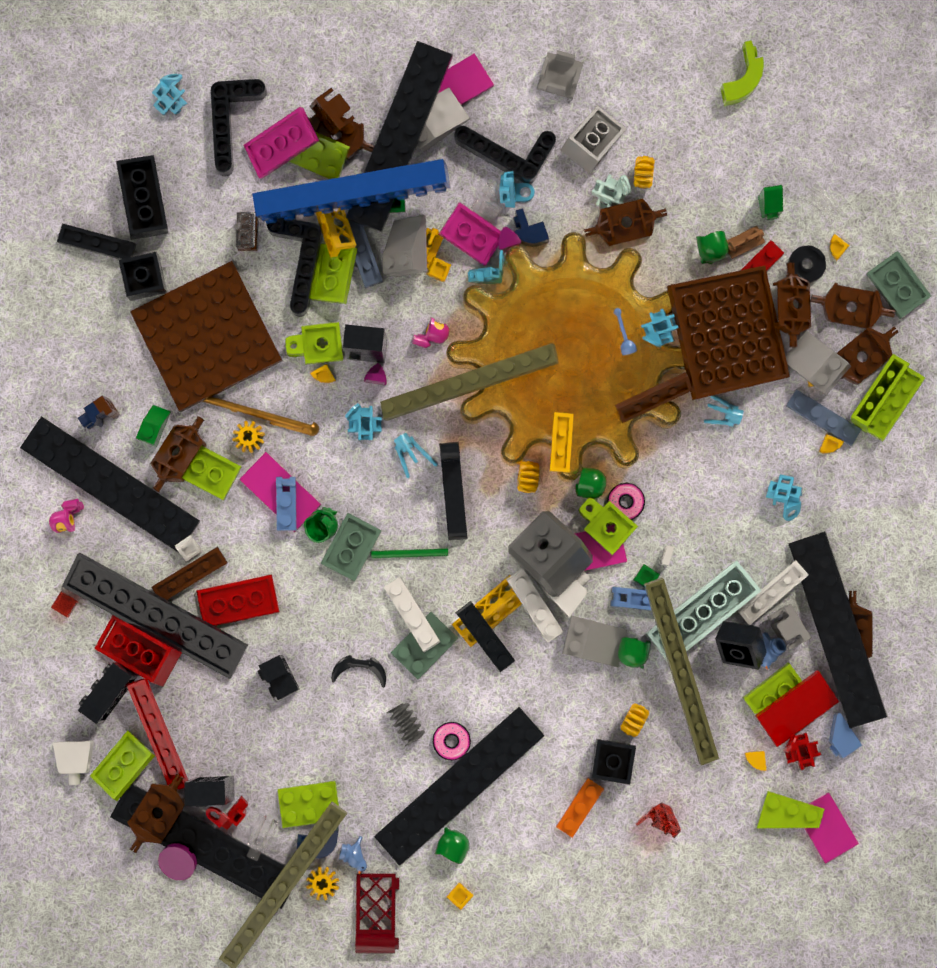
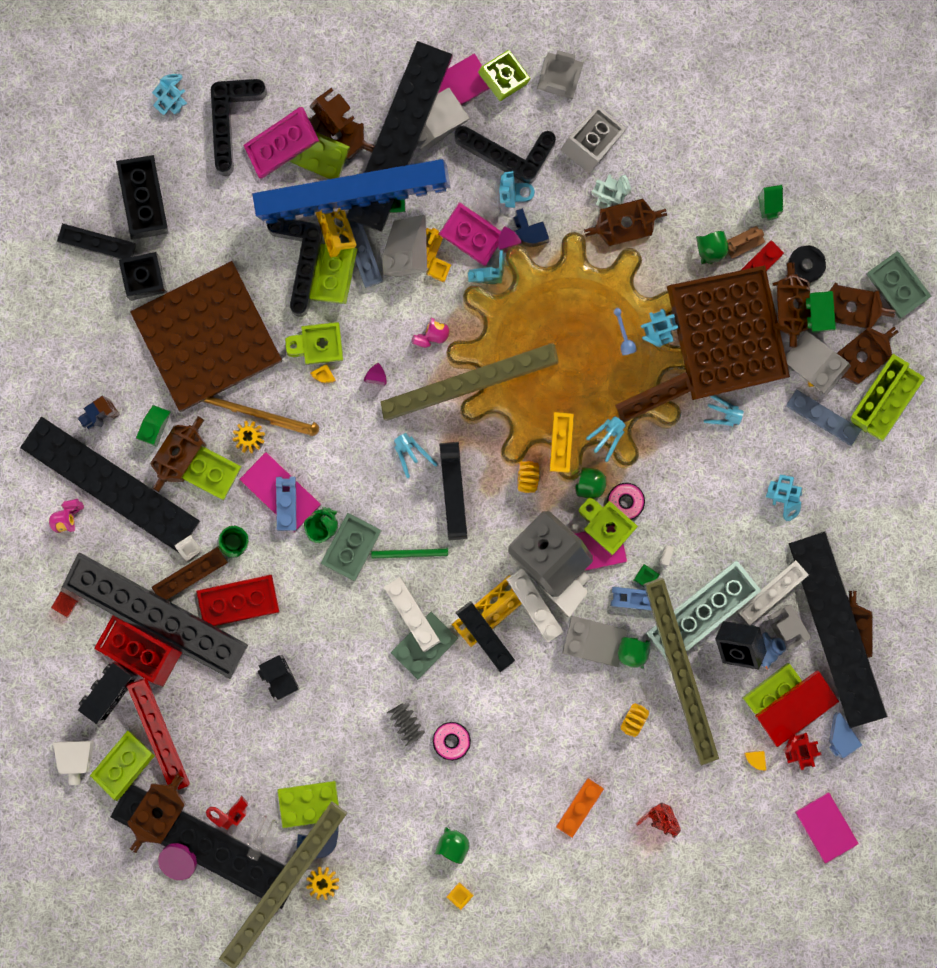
black brick [184,776,235,807] -> none
clear hips [236,212,258,251] -> none
black piece [331,655,386,688] -> none
medium blue animal [339,836,367,874] -> none
black brick [343,324,387,363] -> none
medium azure piece [345,403,382,440] -> none
dark red piece [355,874,400,954] -> none
black plate [374,707,545,866] -> none
black brick [590,739,636,785] -> none
yellow gear [633,156,655,189] -> none
lime arch [720,40,764,106] -> none
lime wing [757,791,825,828] -> none
yellow tile [819,434,844,454] -> none
yellow tile [830,234,850,261] -> none
none -> green helmet [218,525,249,557]
none -> lime brick [478,50,531,101]
none -> medium azure plant [586,416,626,462]
none -> green brick [806,291,836,333]

